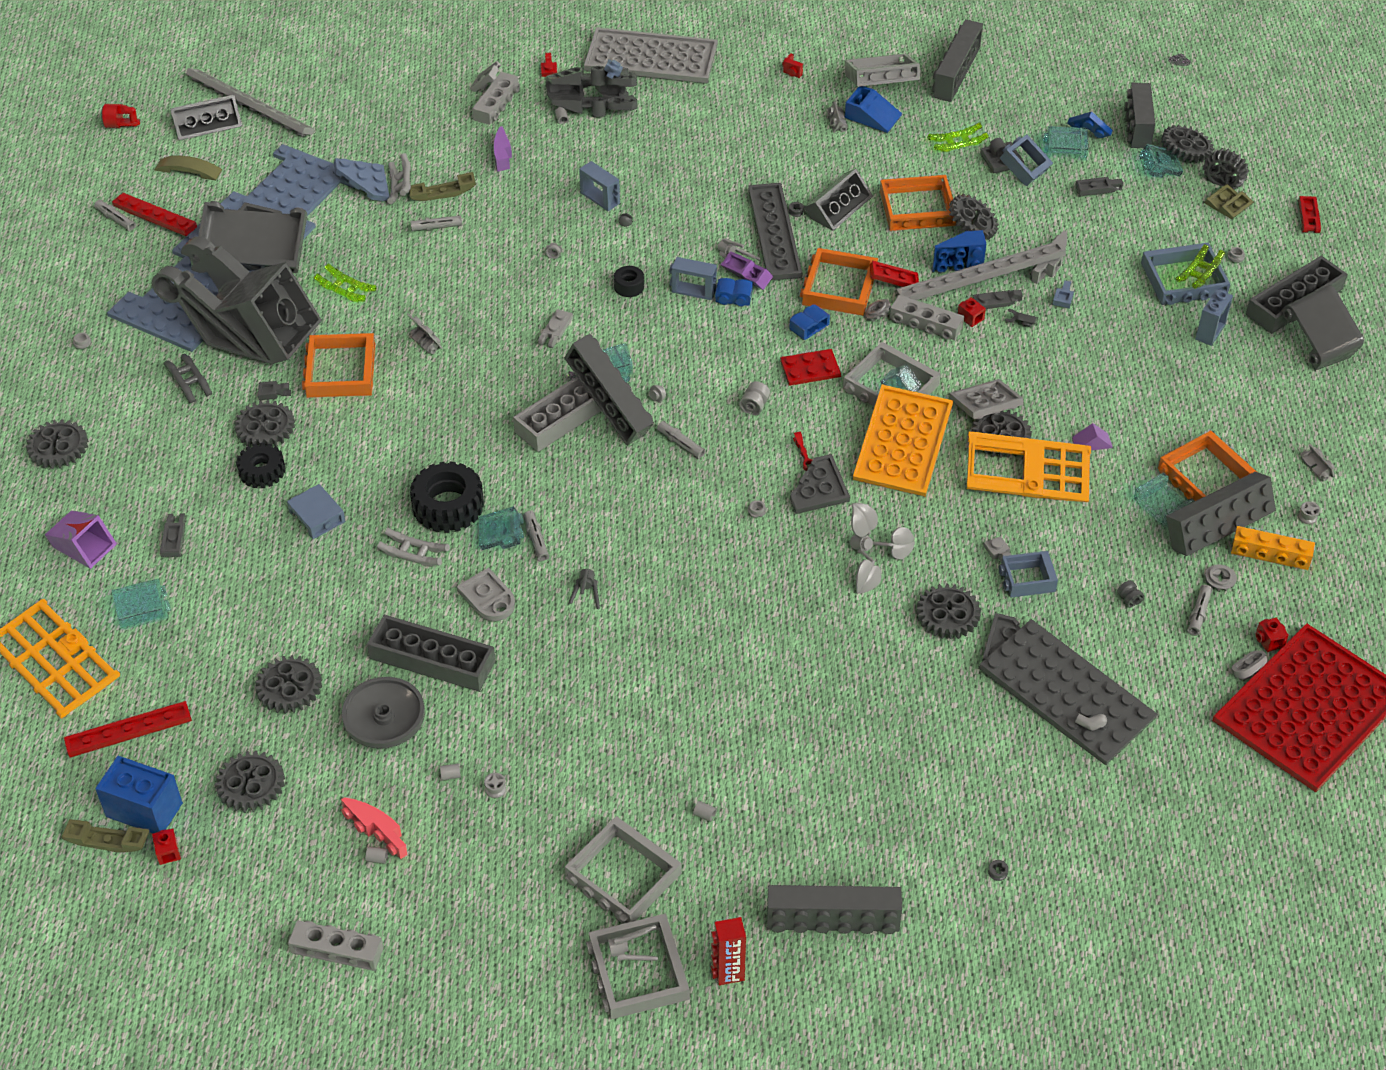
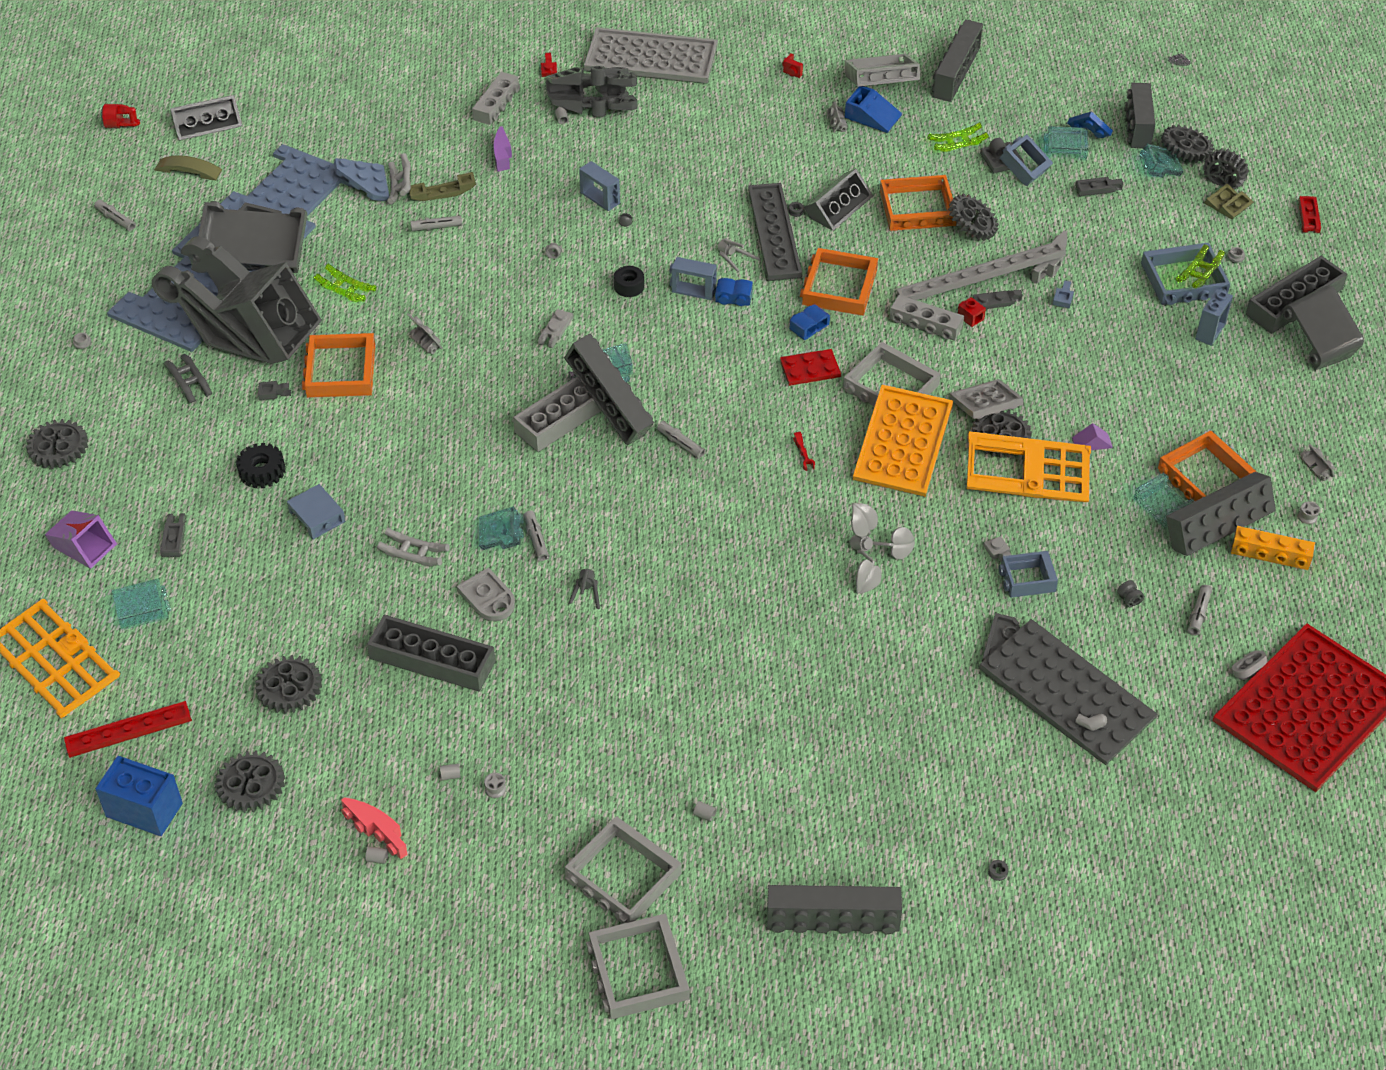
olive slope [62,819,149,853] -> none
red plate [112,193,197,236] -> none
red brick [152,828,181,865] -> none
light grey plate [186,68,314,136] -> none
dark grey gear [234,400,295,446] -> none
light grey brick [288,920,384,971] -> none
dark grey dish [342,677,425,748] -> none
black tyre [410,461,484,533] -> none
light grey plate [470,61,501,92] -> none
sand blue plate [604,60,623,79] -> none
light grey plant [608,925,658,961] -> none
light grey plate [649,385,666,403] -> none
red brick [710,917,746,986] -> none
medium lavender slope [721,251,773,290] -> none
light grey wheel [739,381,770,416] -> none
light grey plate [748,500,766,518] -> none
dark grey plate [790,454,850,514] -> none
light grey gear [865,299,892,321] -> none
red plate [869,260,919,287] -> none
clear light blue slope [881,364,921,392] -> none
dark grey gear [916,583,981,639] -> none
blue slope [932,230,987,272] -> none
dark grey plate [1005,309,1038,326] -> none
light grey gear [1205,565,1237,591] -> none
red brick [1255,617,1289,652] -> none

